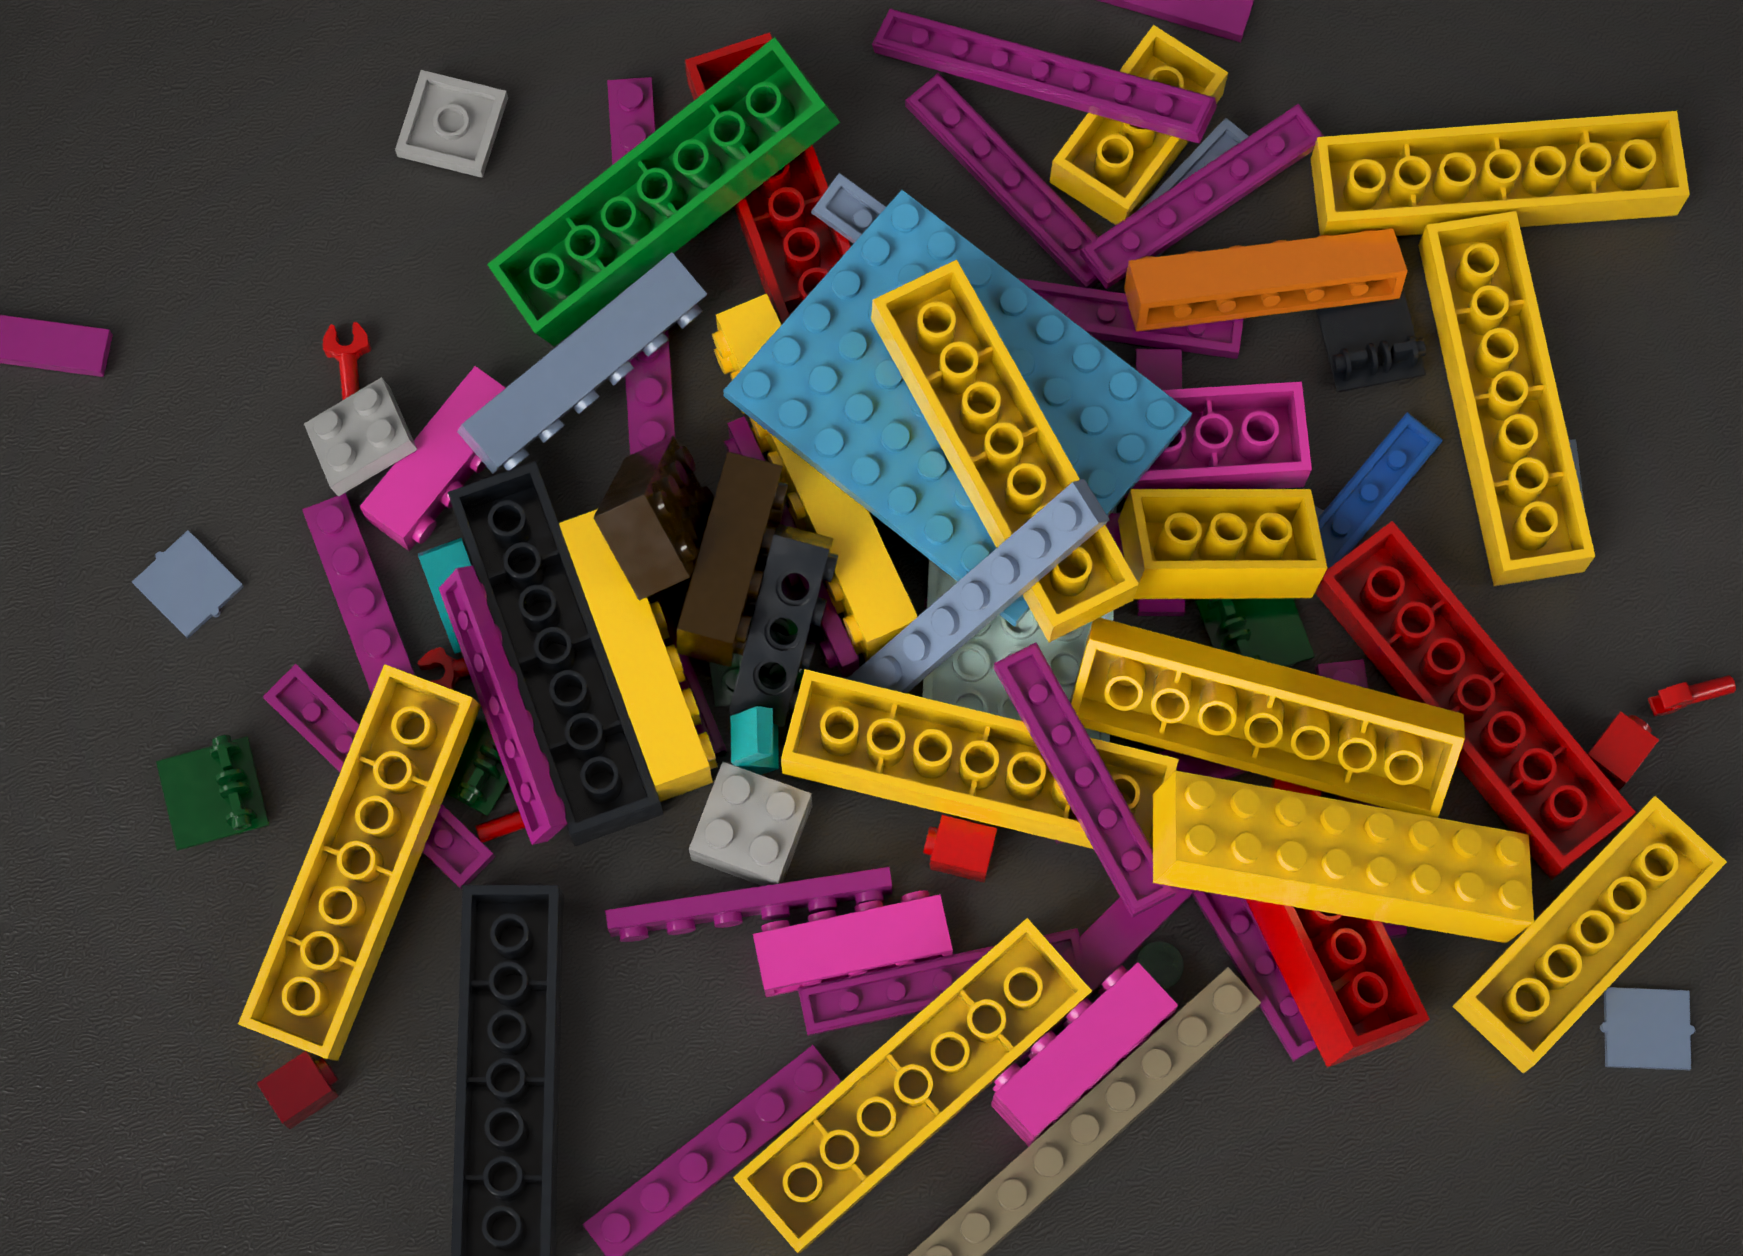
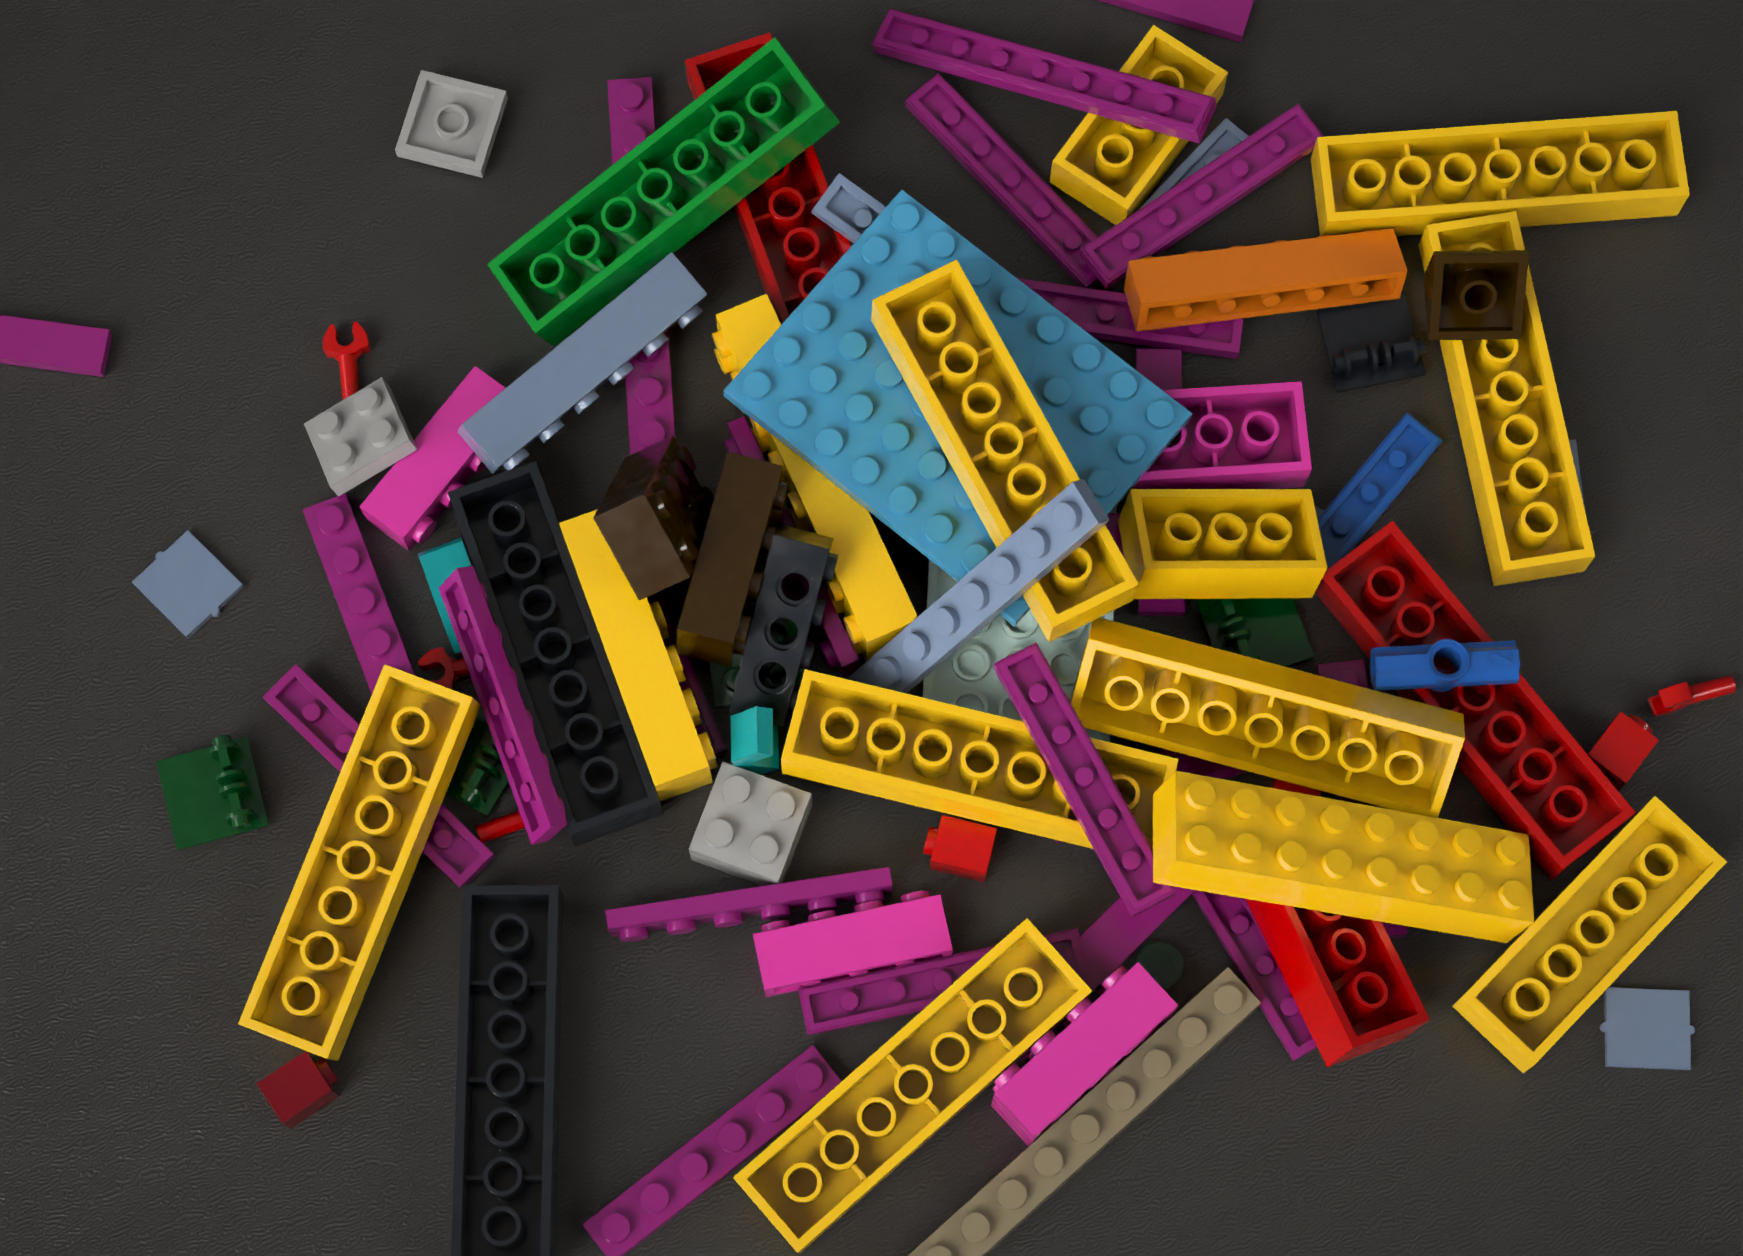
none -> blue piece [1370,639,1520,692]
none -> dark brown slope [1424,250,1529,340]

